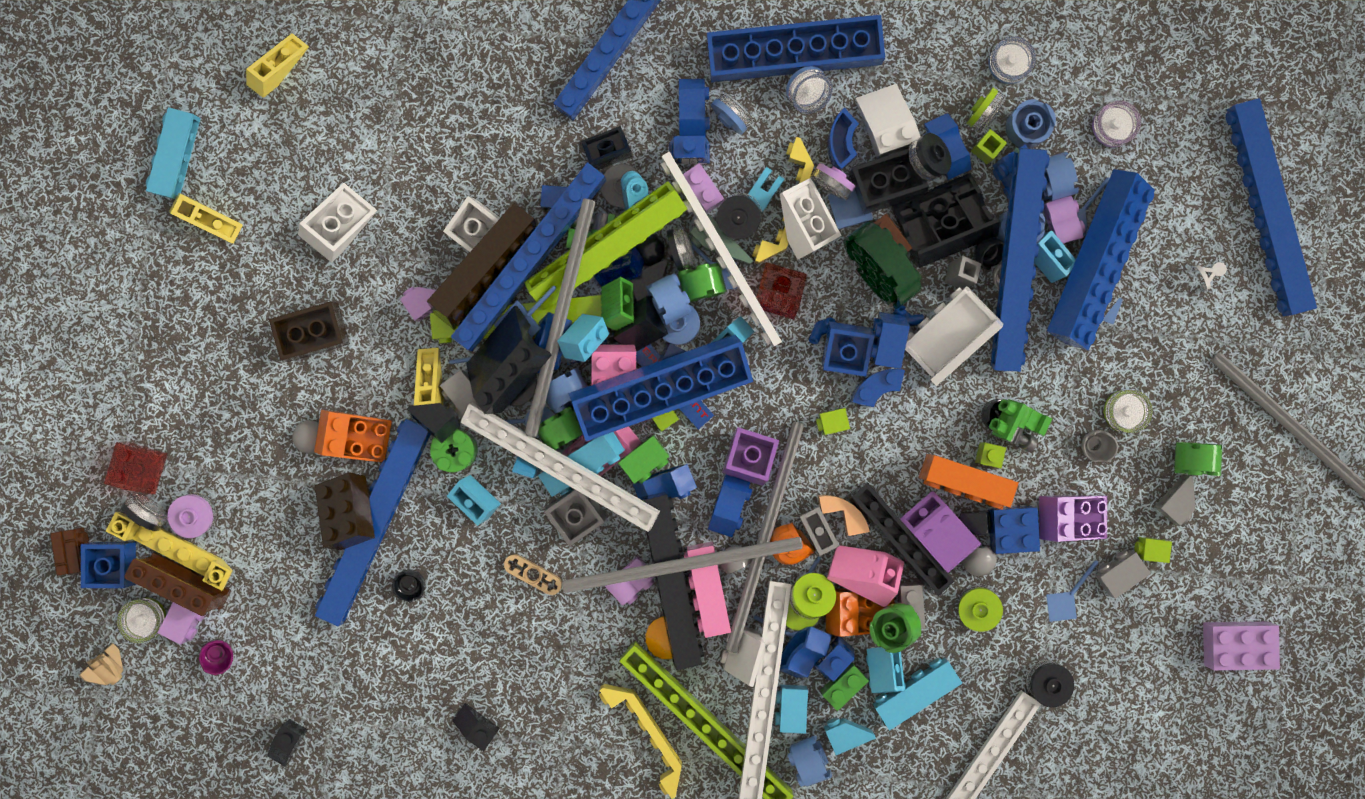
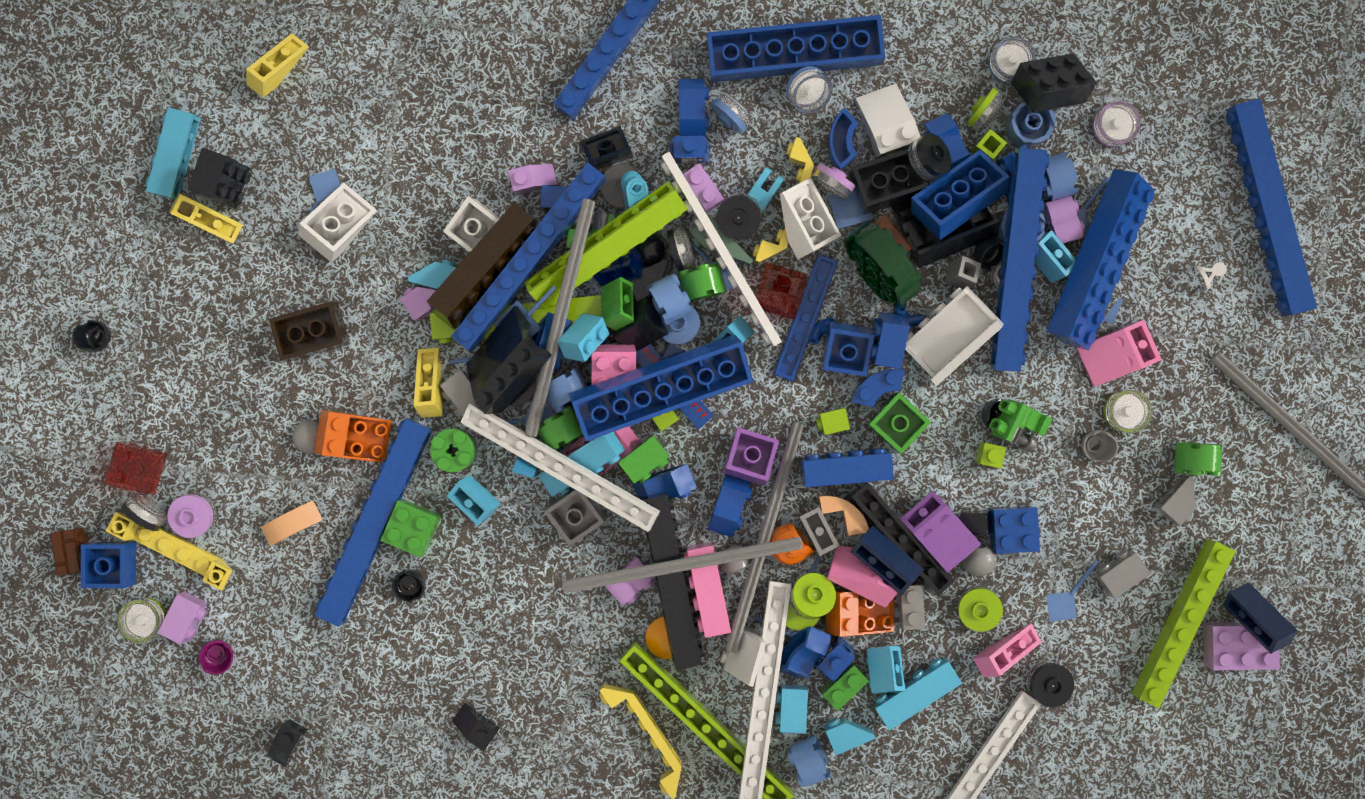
tan brick [79,643,123,685] -> none
reddish brown fence [124,552,231,616] -> none
dark brown brick [314,472,375,550] -> none
black slope [407,403,460,444] -> none
tan beam [504,554,562,595] -> none
bright green brick [870,603,921,653] -> none
orange brick [919,454,1019,510] -> none
medium lavender slope [1039,495,1107,542] -> none
lime brick [1134,537,1172,563] -> none
none -> black hair [72,320,111,353]
none -> black brick [187,148,251,209]
none -> light nougat brick [261,501,323,546]
none -> medium blue piece [298,169,341,237]
none -> bright green brick [380,499,442,558]
none -> medium azure slope [407,260,456,290]
none -> lavender slope [508,164,558,196]
none -> blue tile [773,254,838,382]
none -> blue brick [800,448,894,487]
none -> dark blue brick [851,526,924,595]
none -> bright green brick [866,392,931,454]
none -> blue brick [911,150,1010,240]
none -> bright pink slope [973,623,1041,677]
none -> black brick [1011,53,1097,113]
none -> bright pink slope [1076,320,1162,387]
none -> lime brick [1131,539,1236,709]
none -> dark blue brick [1223,583,1298,654]

